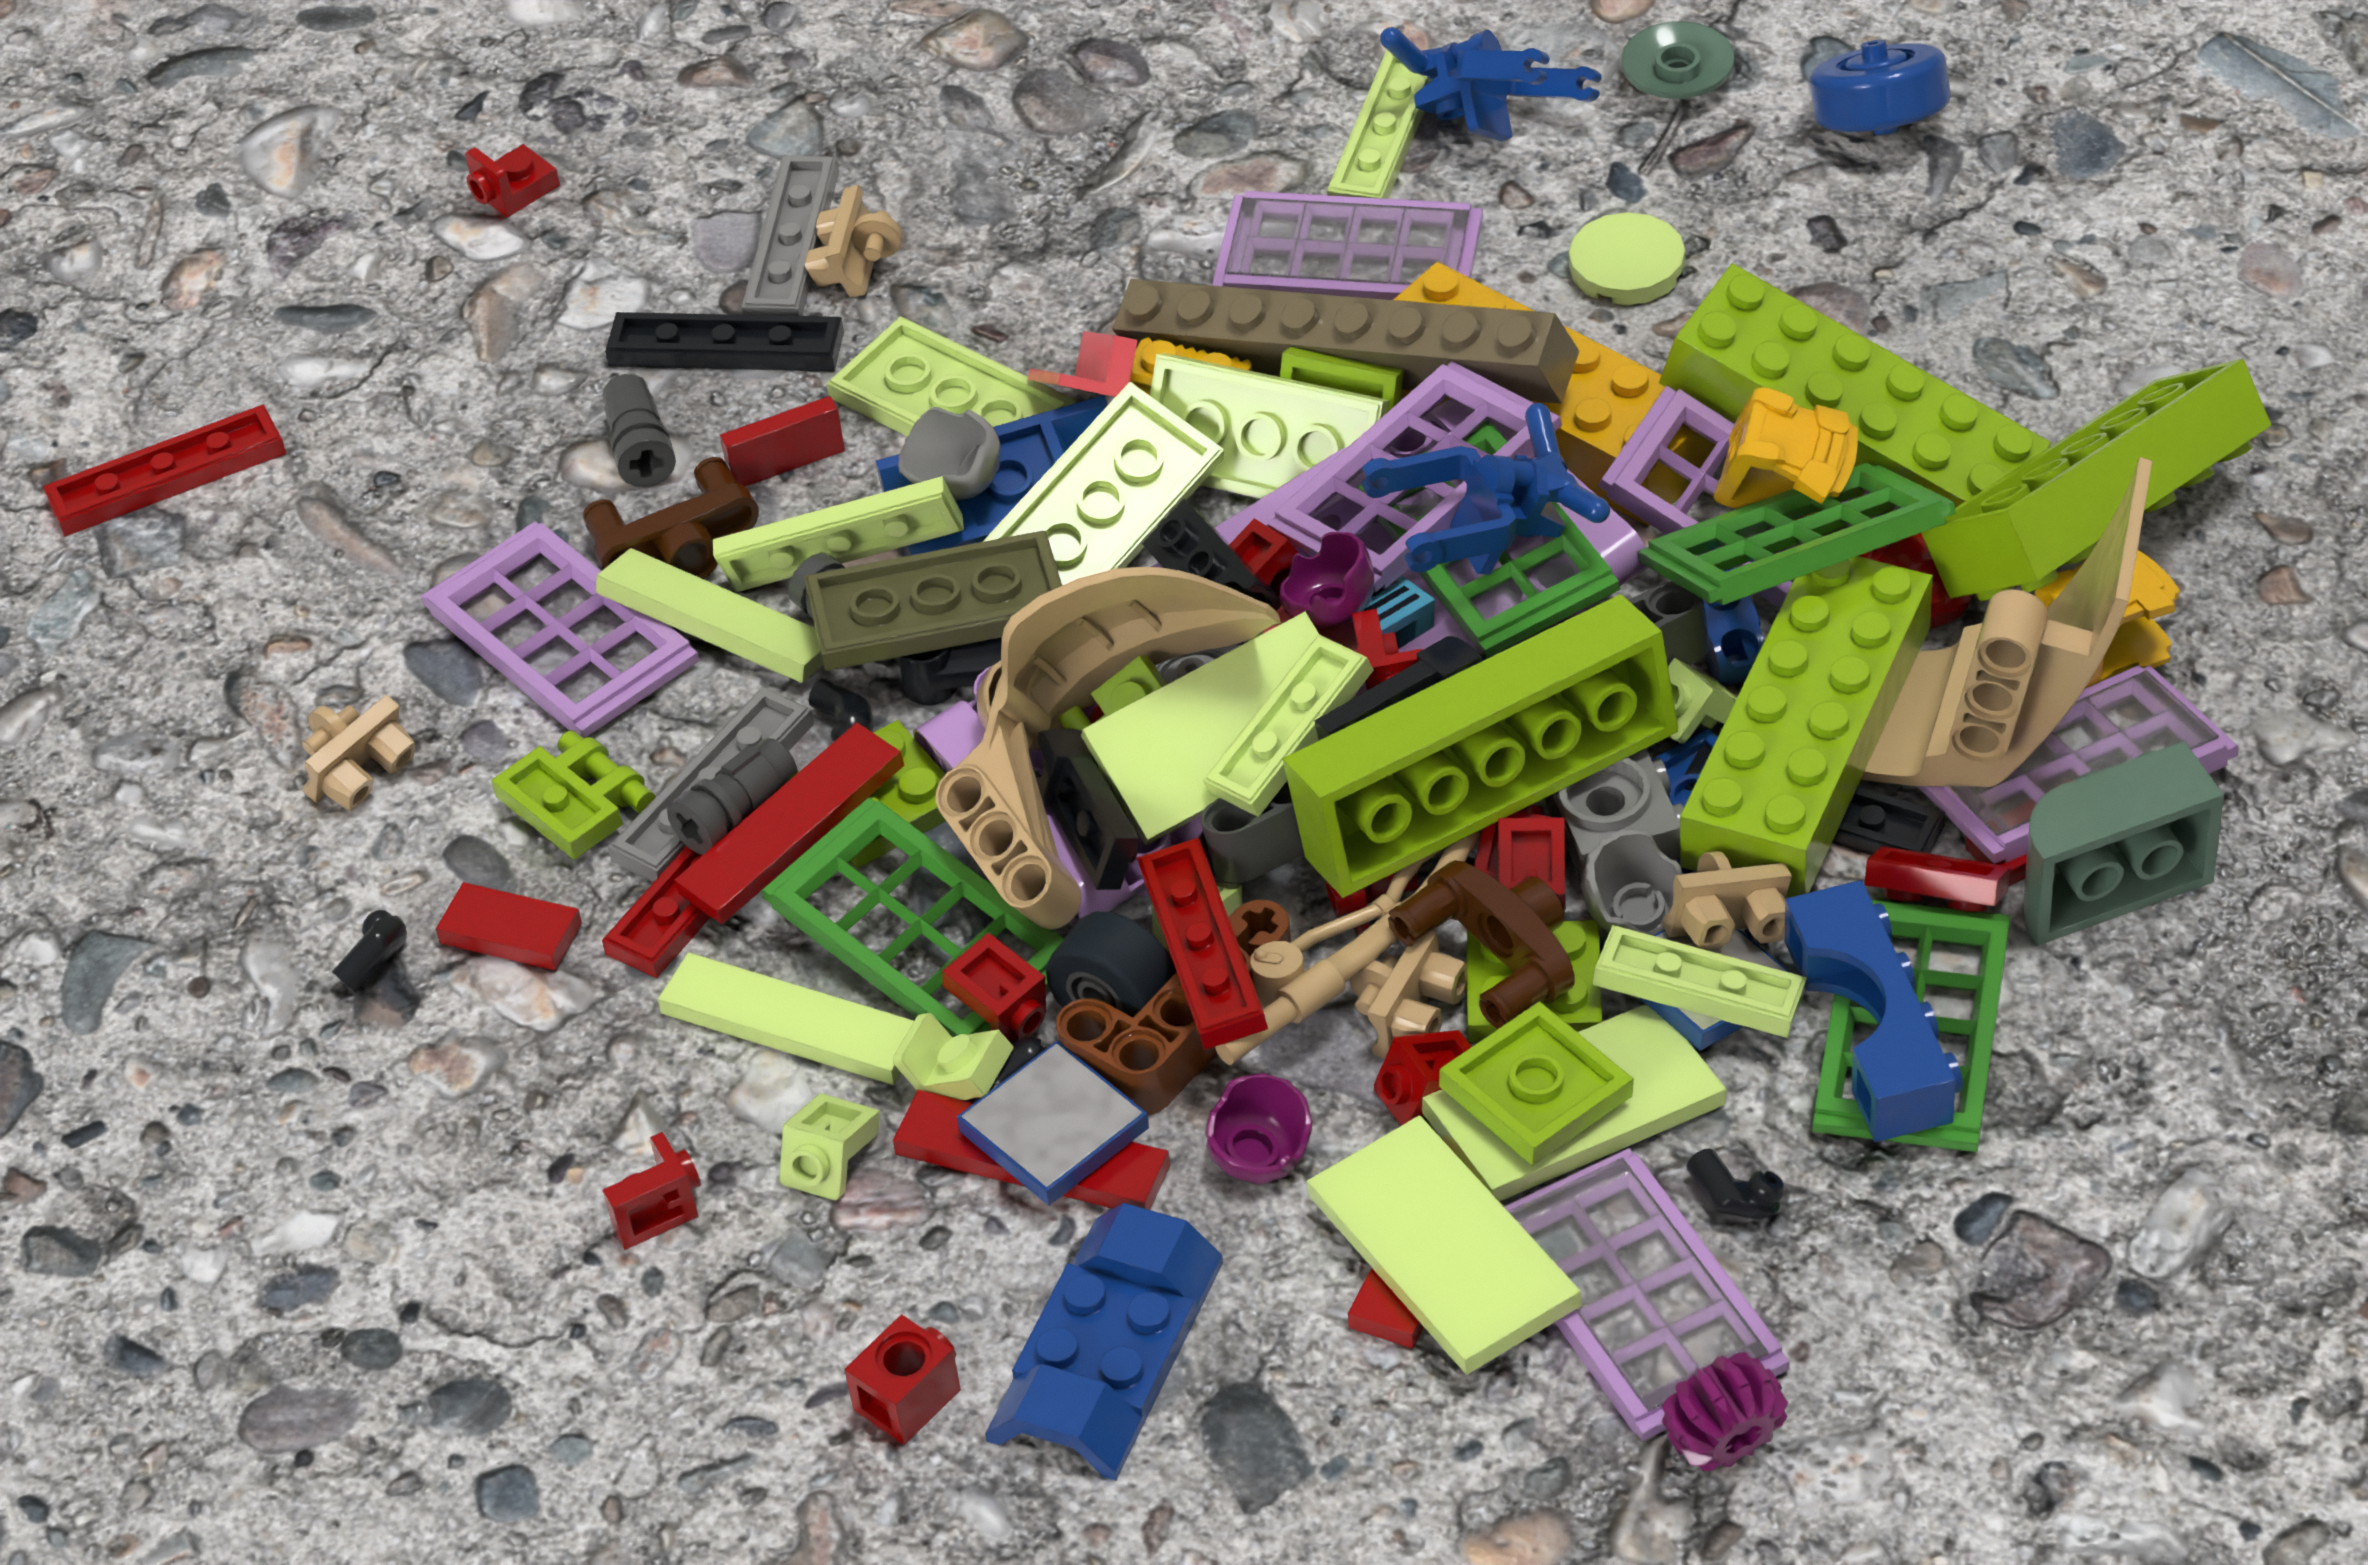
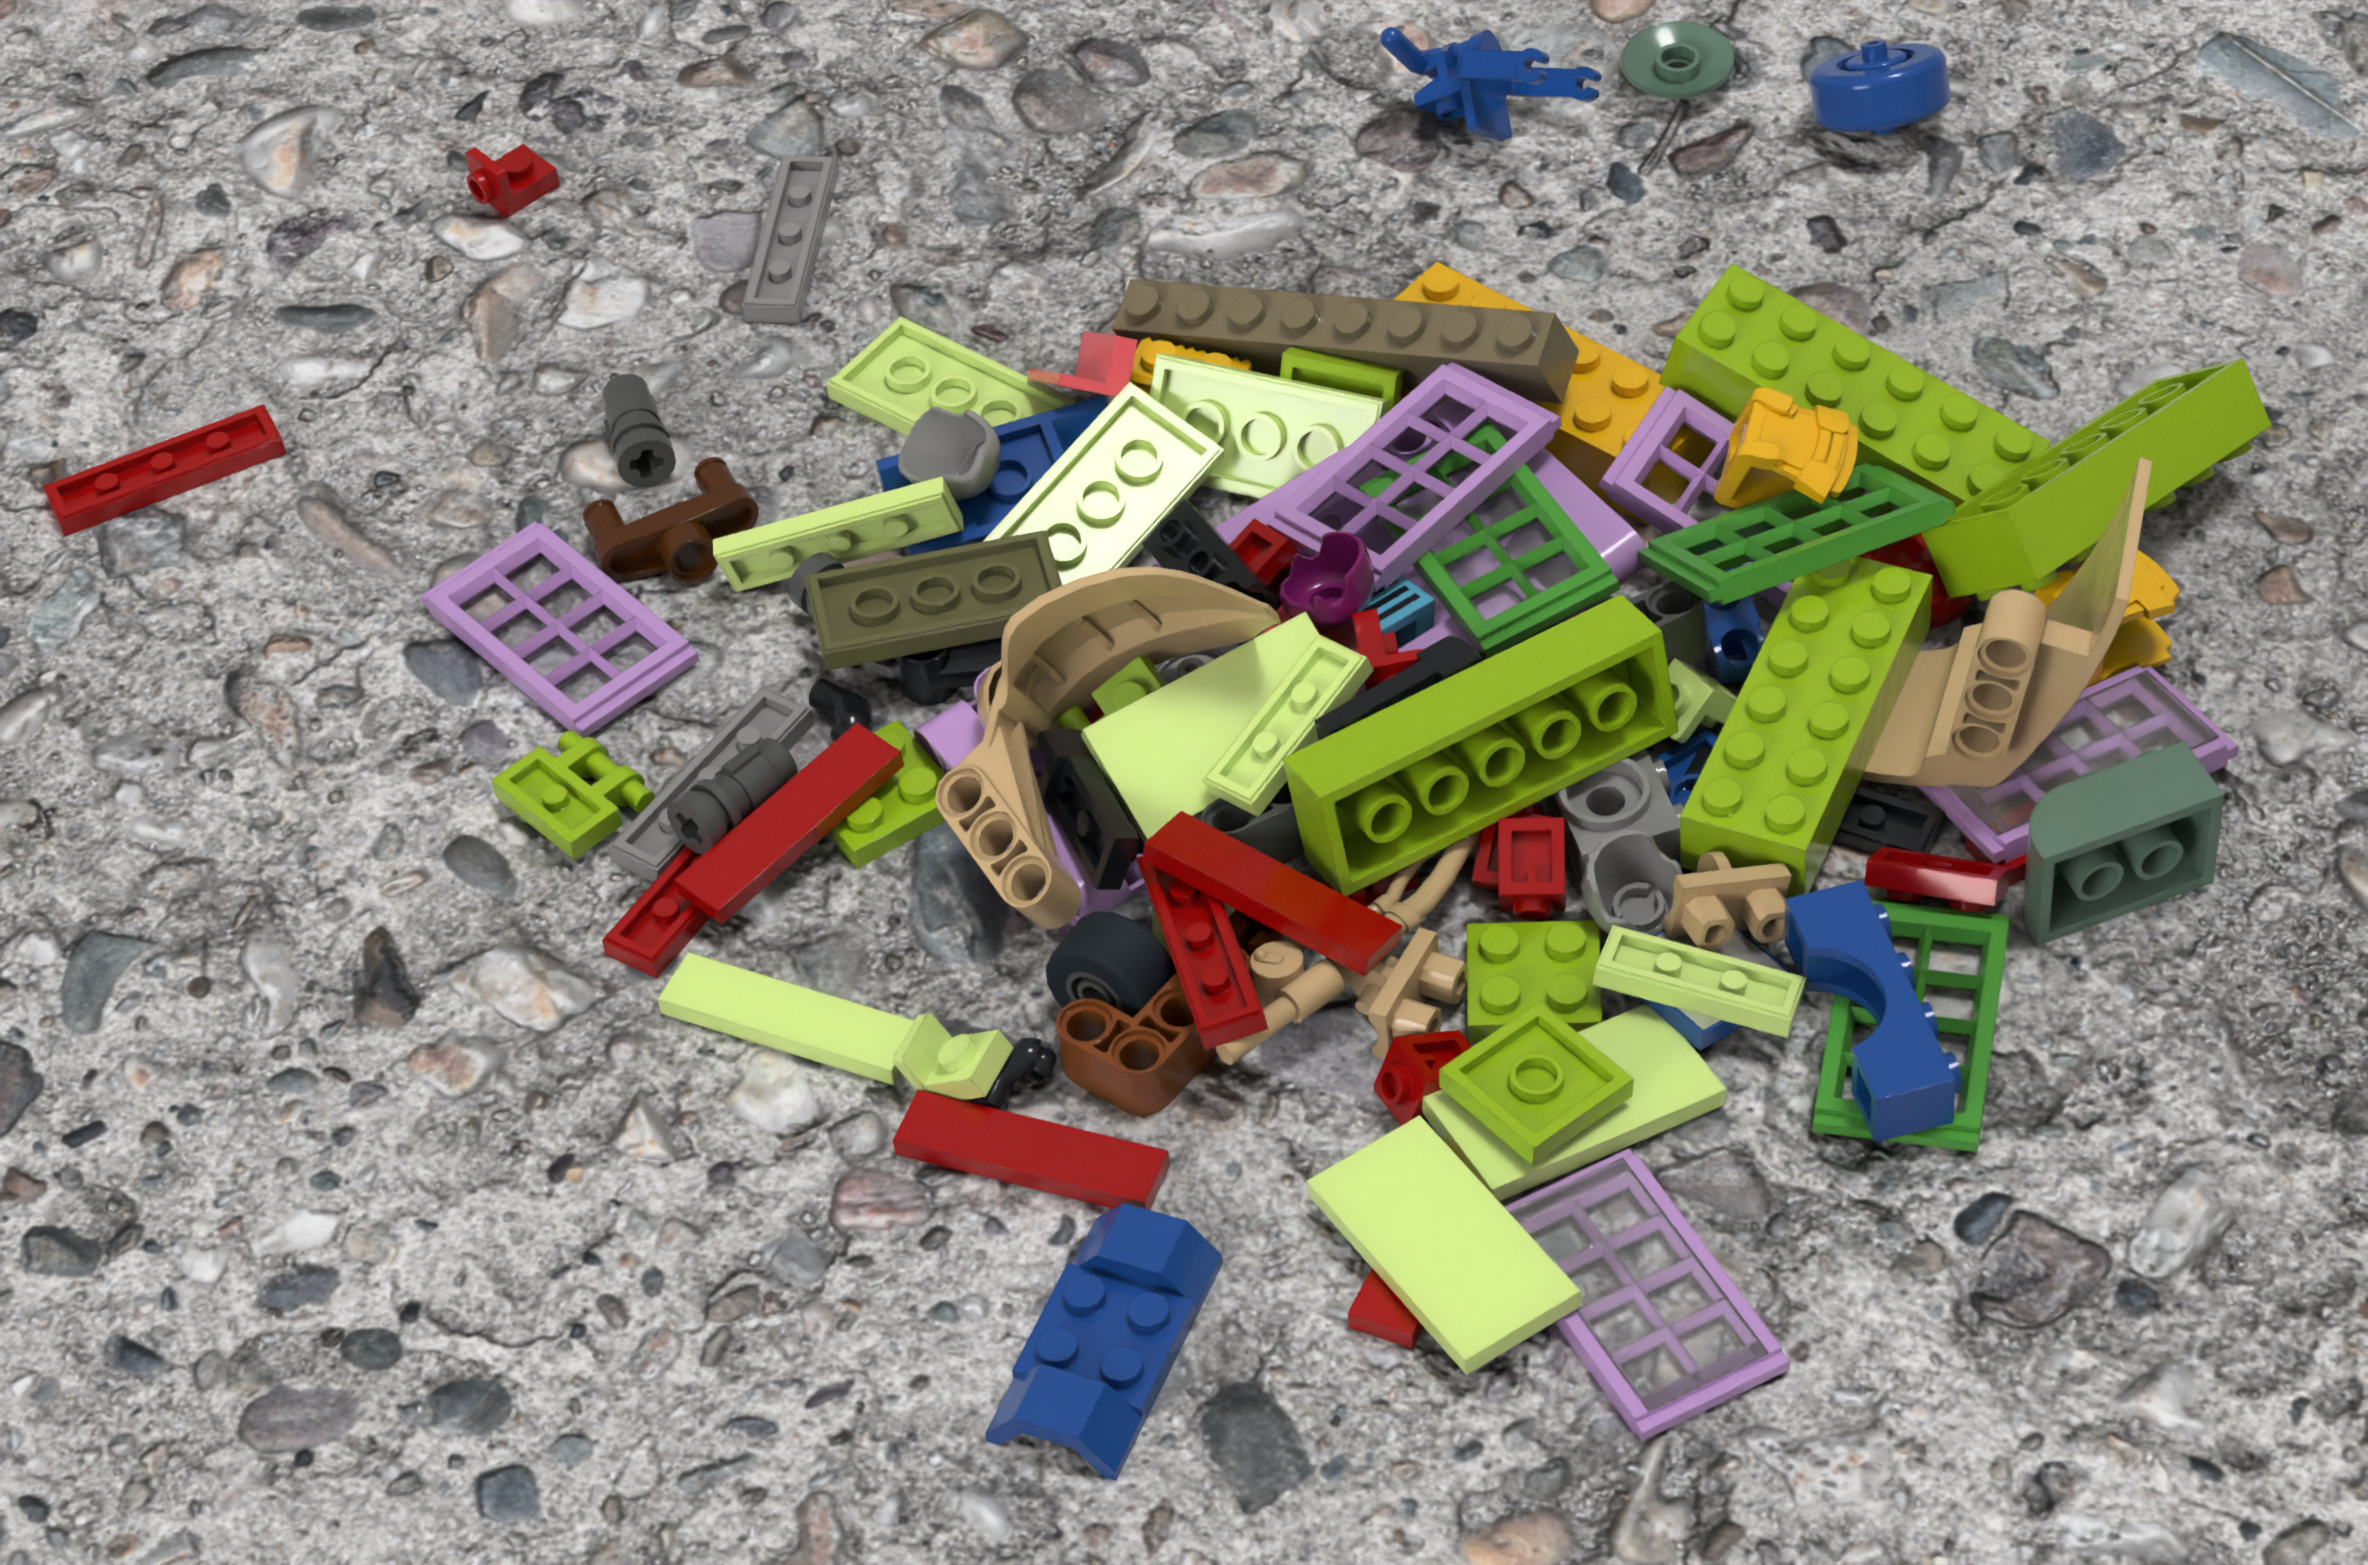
tan hips [302,694,415,811] -> none
black arm [332,910,407,993] -> none
red tile [436,882,582,971] -> none
yellowish green tile [595,548,824,683] -> none
red bracket [602,1132,701,1250] -> none
black tile [605,312,844,371] -> none
red tile [720,396,845,487] -> none
bright green piece [762,797,1064,1037] -> none
yellowish green bracket [779,1093,880,1200] -> none
tan hips [805,185,903,298] -> none
red brick [844,1314,961,1445] -> none
red bracket [942,932,1046,1044] -> none
flat silver tile [957,1041,1149,1206] -> none
magenta hair [1205,1073,1313,1185] -> none
clear piece [1212,191,1483,300] -> none
yellowish green tile [1327,50,1433,199] -> none
blue piece [1361,403,1610,575] -> none
reddish brown connector [1388,860,1575,1029] -> none
yellowish green tile [1569,212,1685,306] -> none
magenta gear [1662,1352,1788,1472] -> none
black arm [1686,1148,1785,1220] -> none
none -> red tile [1142,811,1403,977]

